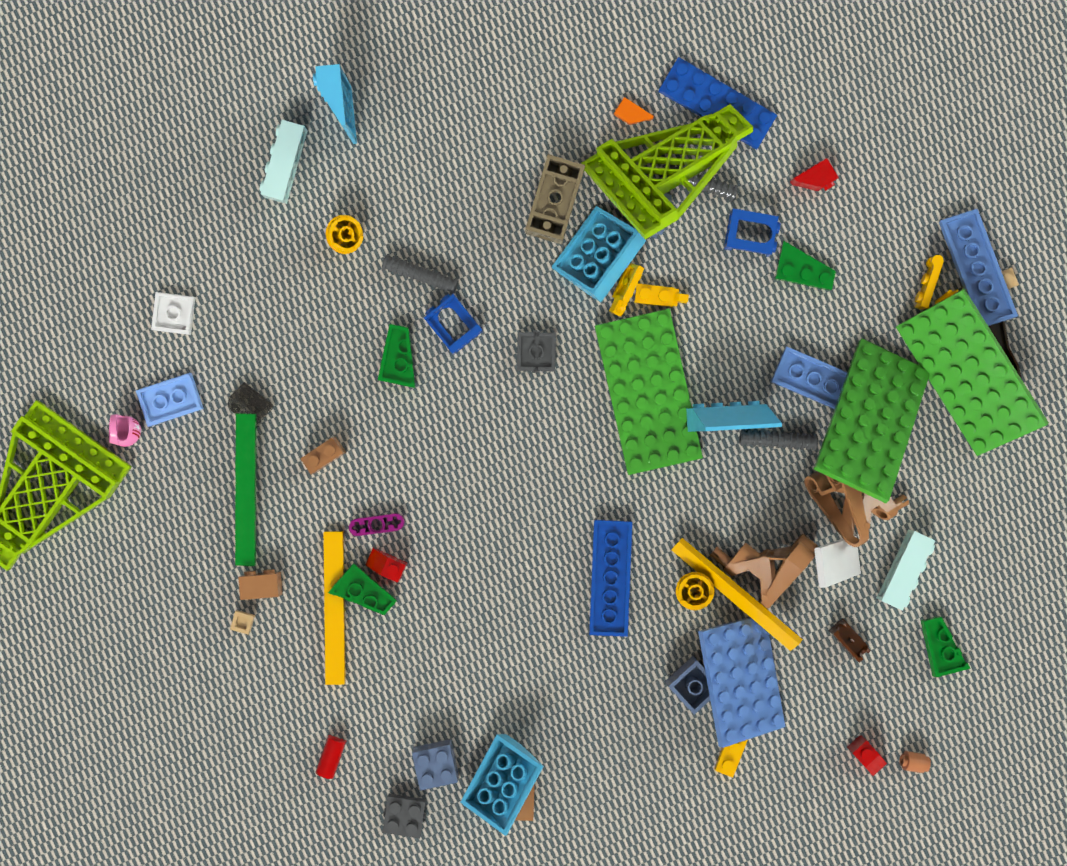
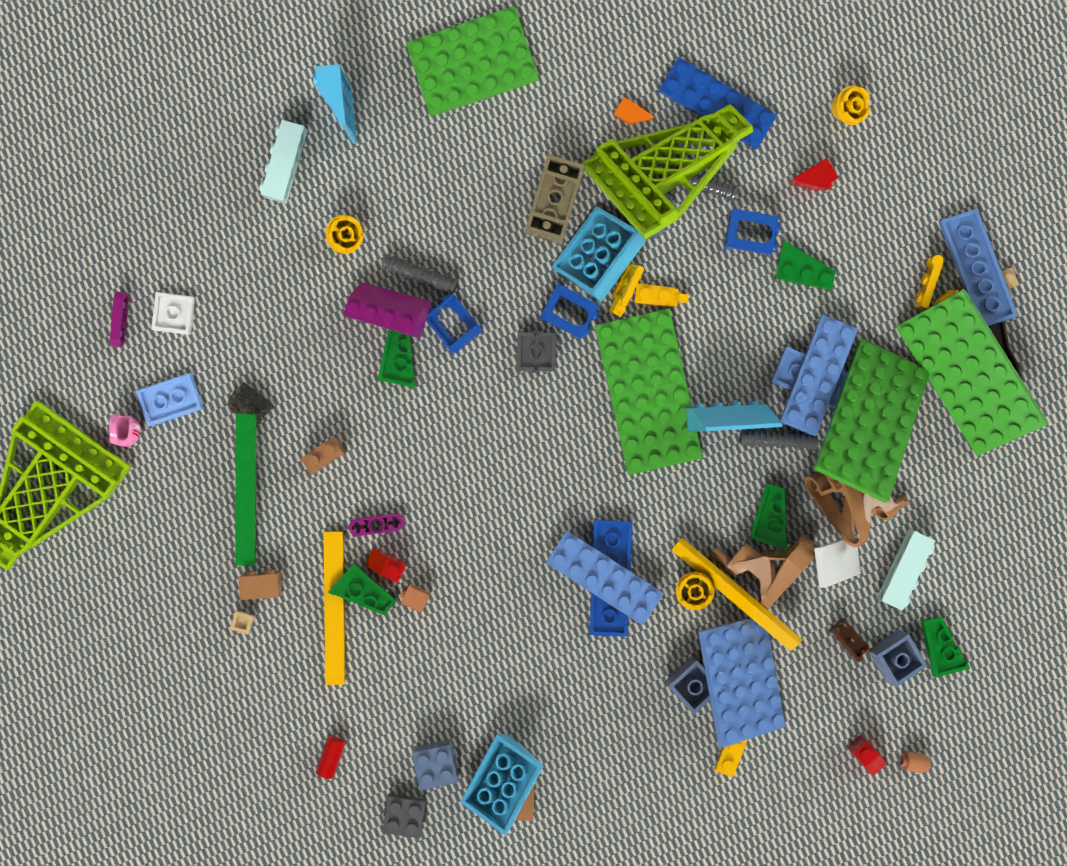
none -> magenta beam [110,291,129,348]
none -> magenta slope [343,282,431,339]
none -> nougat brick [400,583,431,613]
none -> bright green plate [406,6,539,117]
none -> blue panel [540,284,600,340]
none -> medium blue plate [546,530,664,625]
none -> green wing [749,483,787,550]
none -> medium blue plate [780,314,858,436]
none -> yellow cone [831,85,871,125]
none -> sand blue brick [869,629,927,687]

